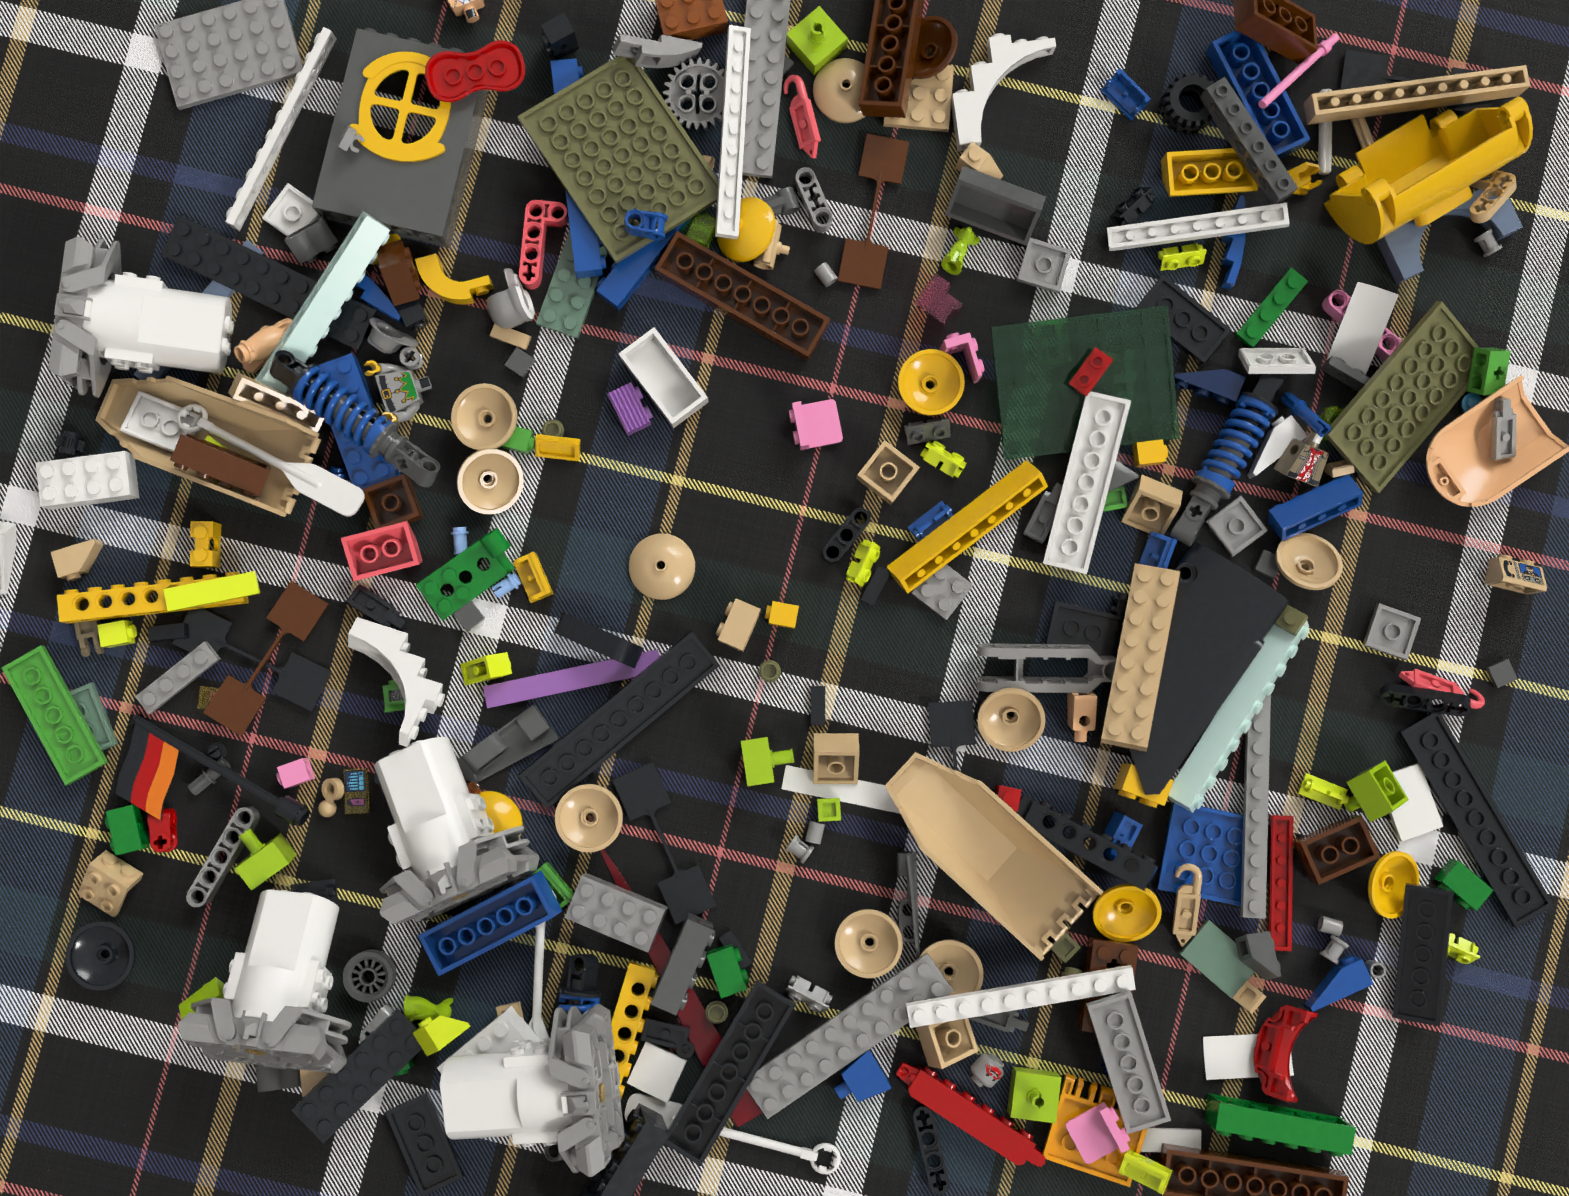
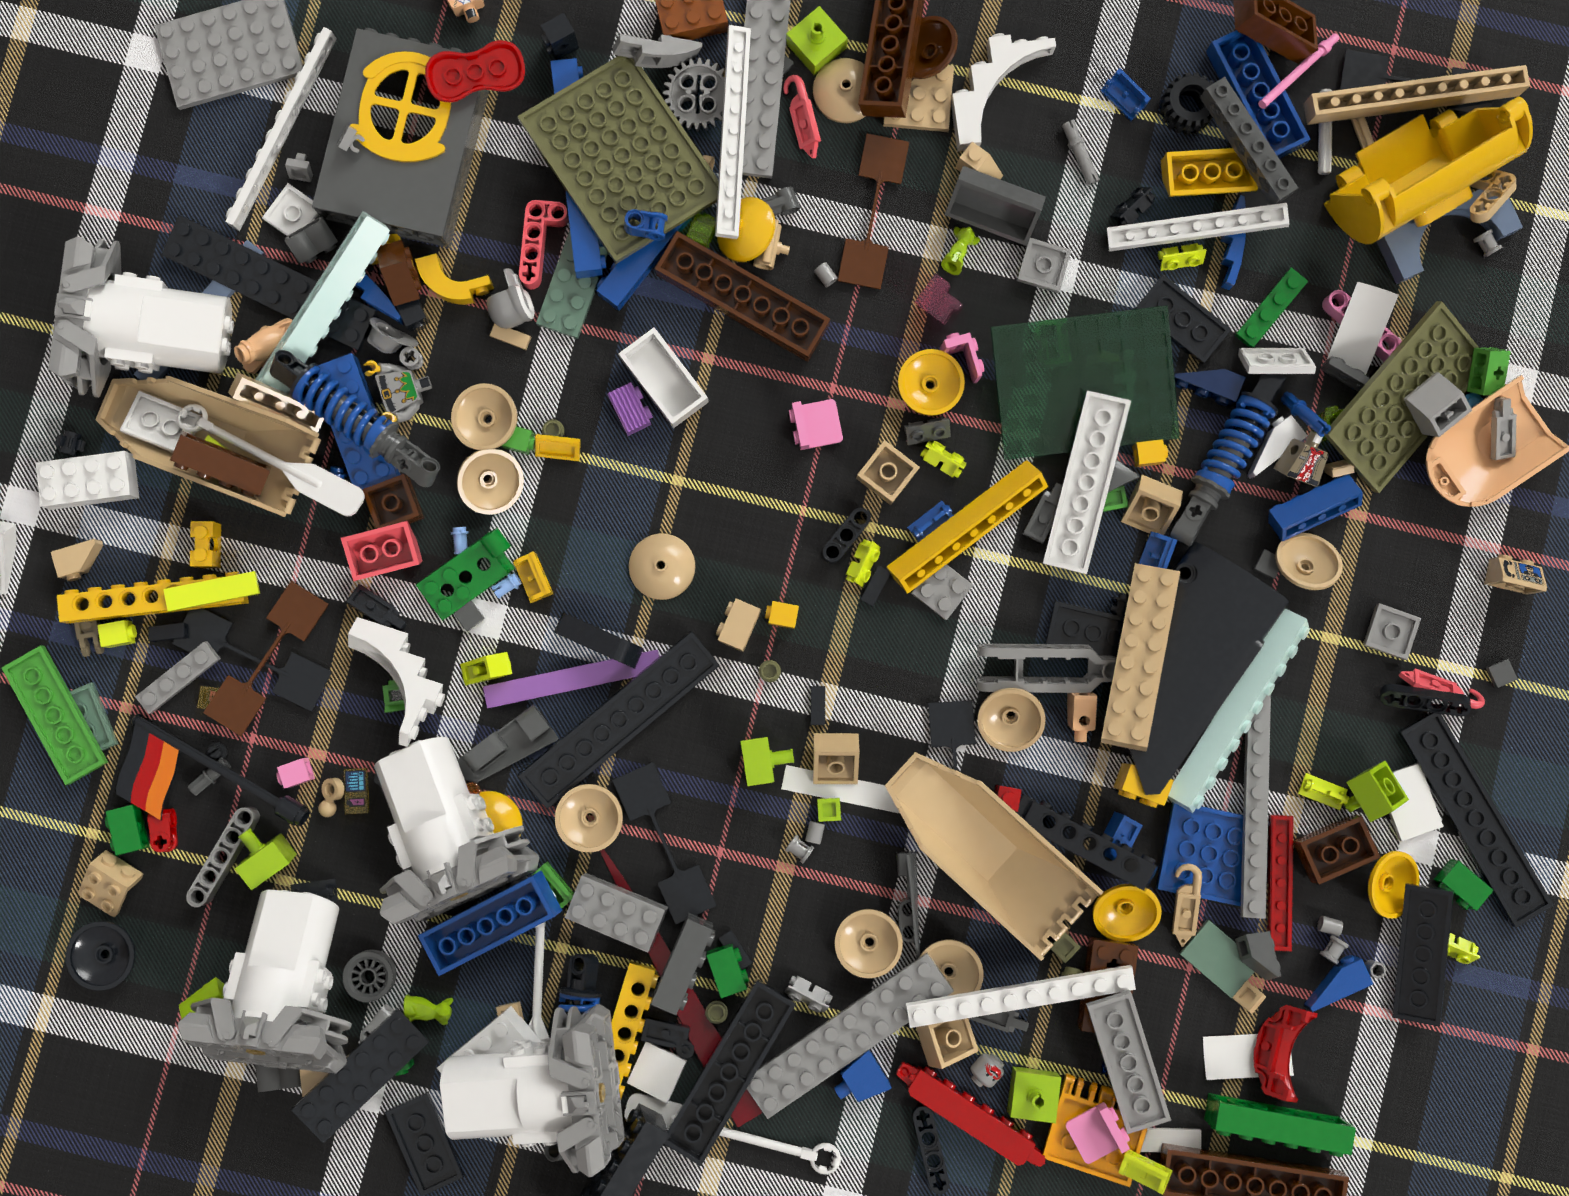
neon yellow slope [413,1015,471,1056] -> none
dark grey tile [505,347,536,378] -> none
light grey beam [795,167,833,233] -> none
red hinge [1069,347,1114,396] -> none
light grey tile [1205,496,1268,557] -> none
olive plate [1275,605,1308,636] -> none
yellow hinge [1288,162,1322,196] -> none
none -> light grey tile [285,153,313,182]
none -> light grey pin [1061,120,1100,186]
none -> light grey slope [1403,372,1472,437]

